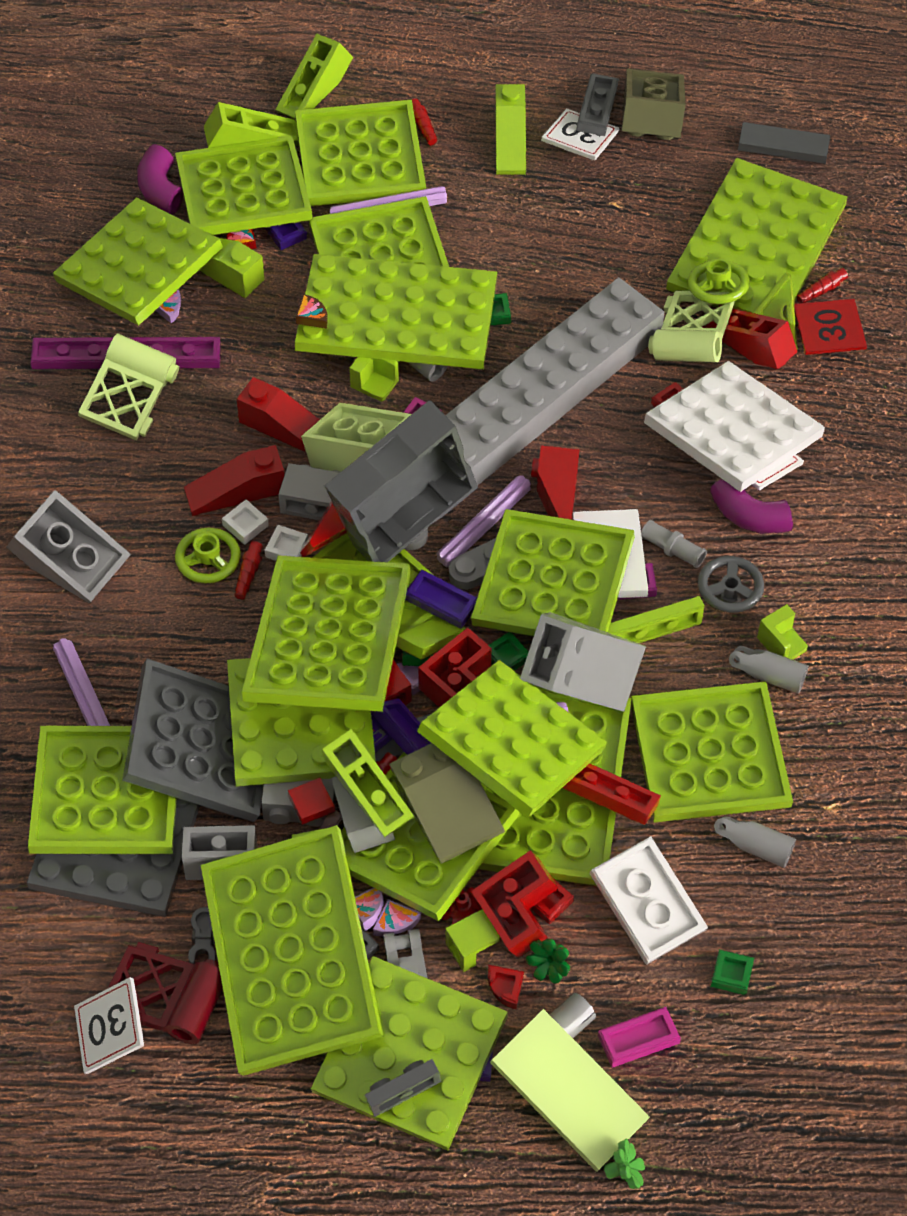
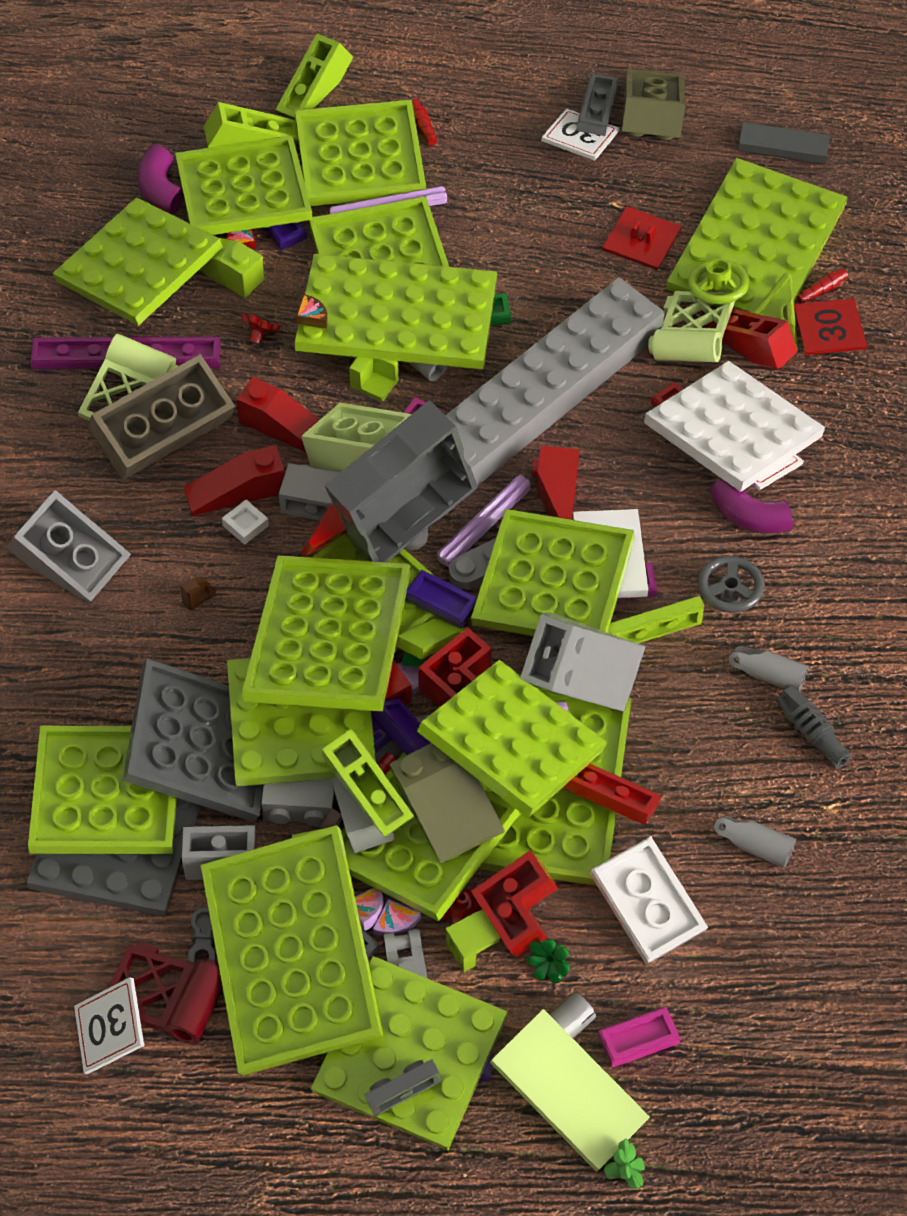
lavender axle [53,638,110,726] -> none
lavender tile [155,290,181,323] -> none
lime piece [175,527,241,584] -> none
red animal [234,541,263,600] -> none
white plate [265,525,308,561] -> none
red tile [288,778,335,825] -> none
red tile [488,964,524,1010] -> none
green tile [489,632,529,671] -> none
lime slope [495,84,526,175] -> none
red tile [531,878,574,924] -> none
lime plate [631,681,793,823] -> none
light grey pin [641,520,707,568] -> none
green tile [710,949,755,995] -> none
lime panel [757,604,808,660] -> none
none -> dark tan brick [88,354,236,480]
none -> reddish brown tile [180,577,216,610]
none -> red plant [241,314,281,344]
none -> red piece [602,206,682,270]
none -> dark grey hinge [777,686,852,769]

